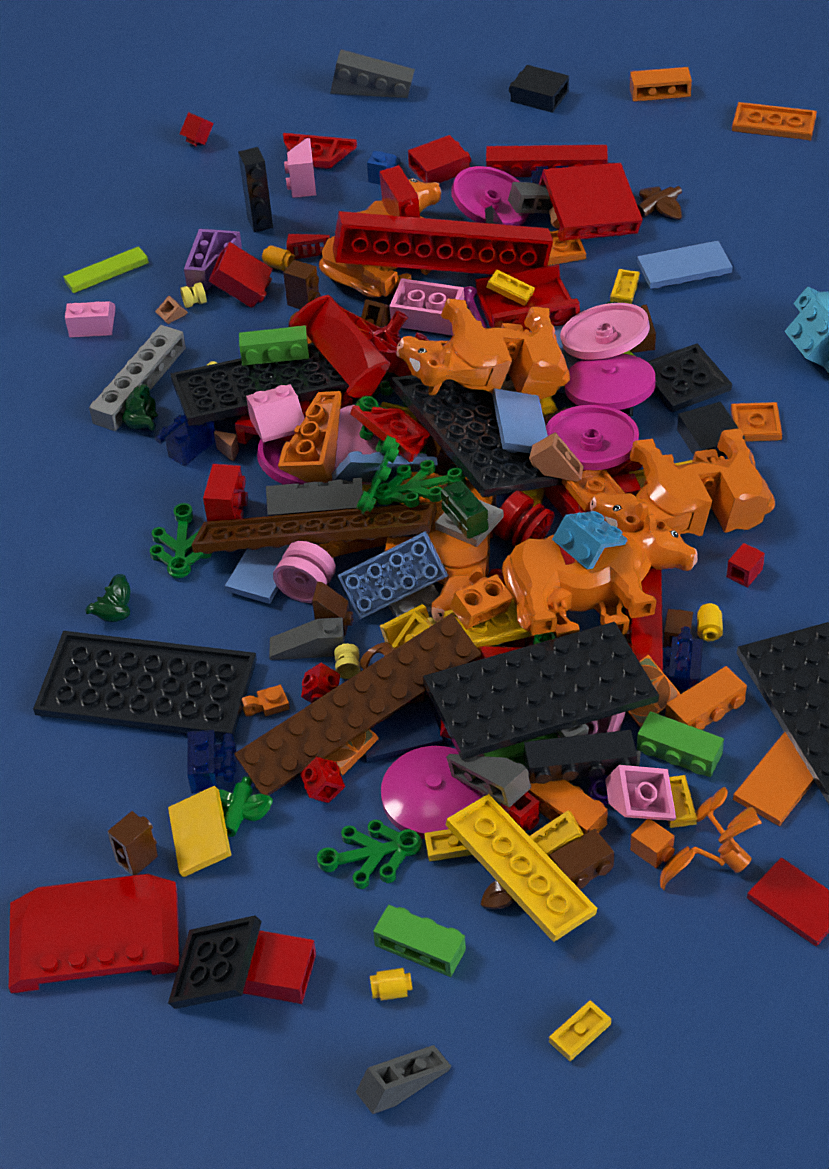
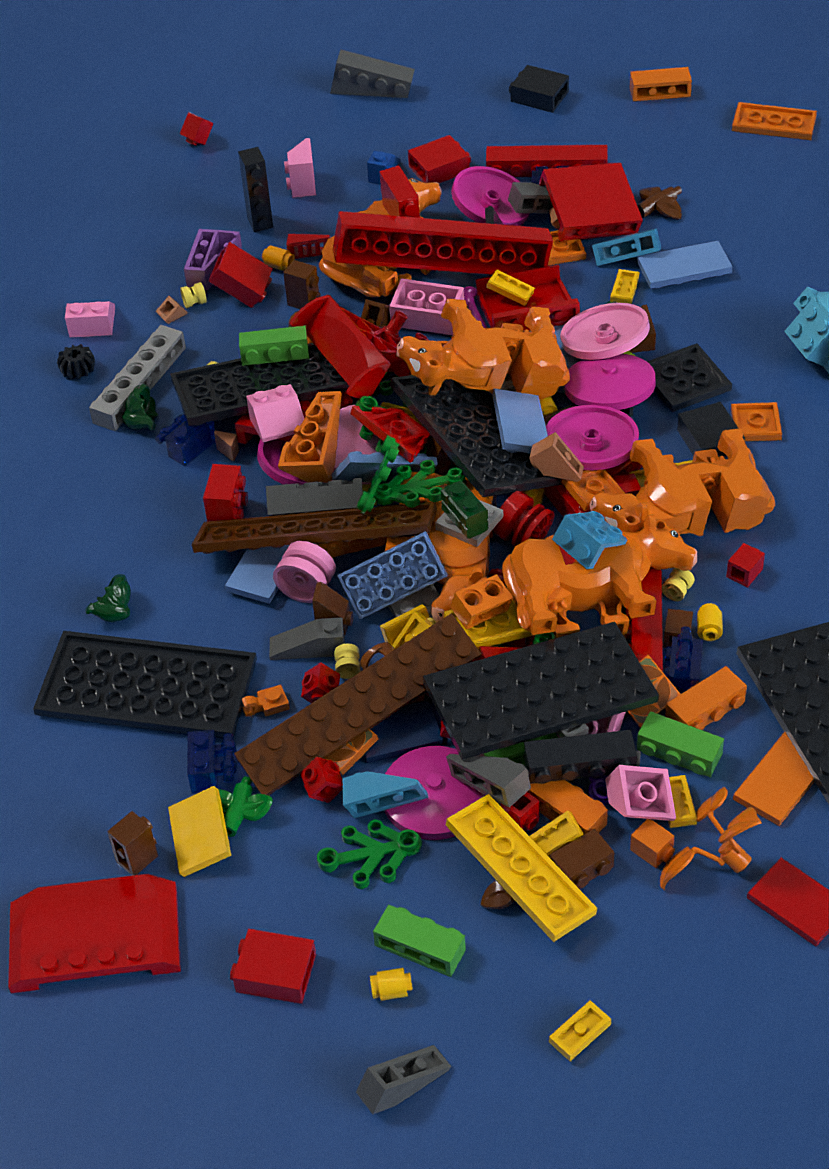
lime tile [63,246,149,293] -> none
green plant [150,503,213,578] -> none
black plate [168,915,262,1009] -> none
red wing [283,133,357,168] -> none
yellow plate [424,829,472,862] -> none
none -> black gear [57,344,95,380]
none -> dark azure slope [343,771,428,818]
none -> dark azure slope [592,228,661,266]
none -> light yellow wheel [662,568,695,601]

